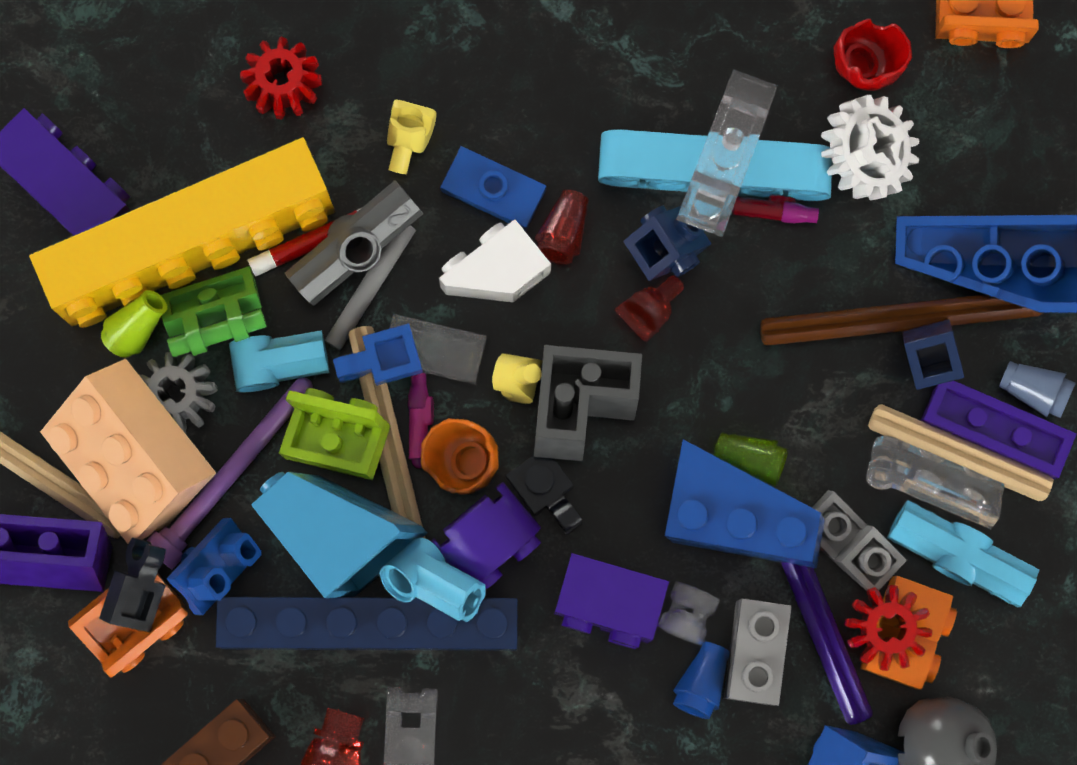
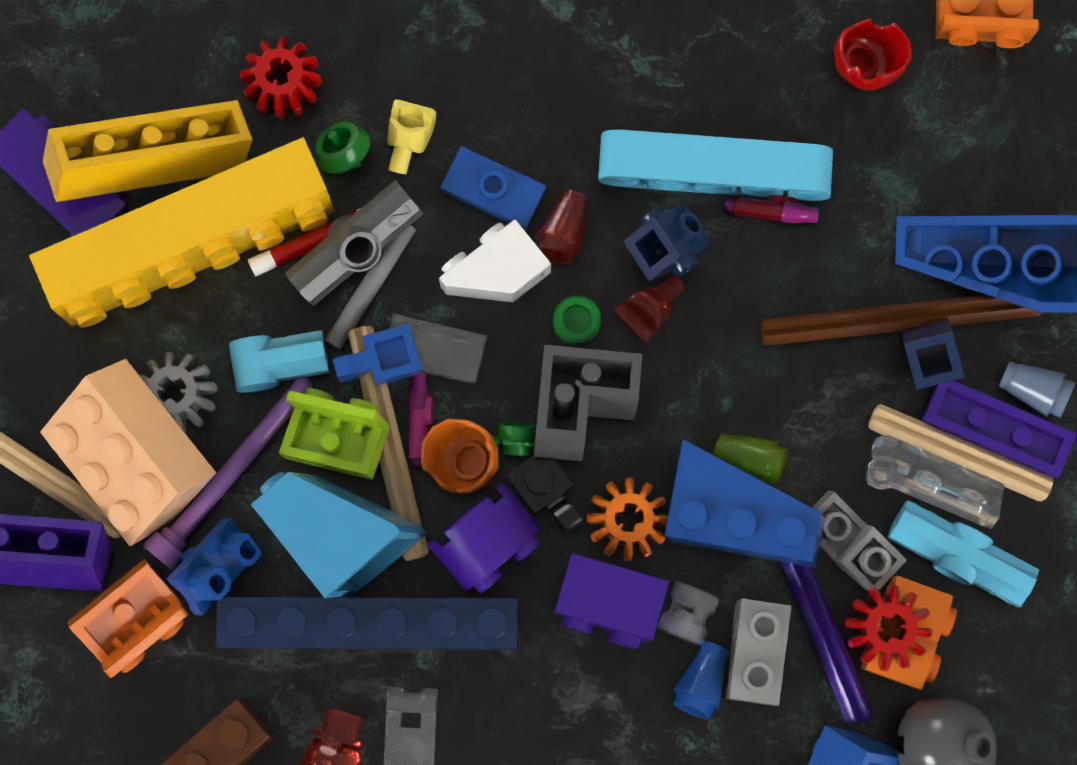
black plate [99,537,166,632] -> none
lime cone [101,290,167,358] -> none
bright green plate [161,266,267,358] -> none
medium azure piece [380,537,485,622] -> none
light yellow piece [492,353,543,404] -> none
clear slope [676,69,778,237] -> none
white gear [821,95,919,201] -> none
none -> yellow brick [43,100,252,202]
none -> green hat [315,122,370,174]
none -> green plate [493,422,537,456]
none -> green tile [553,296,601,346]
none -> orange gear [586,478,668,562]

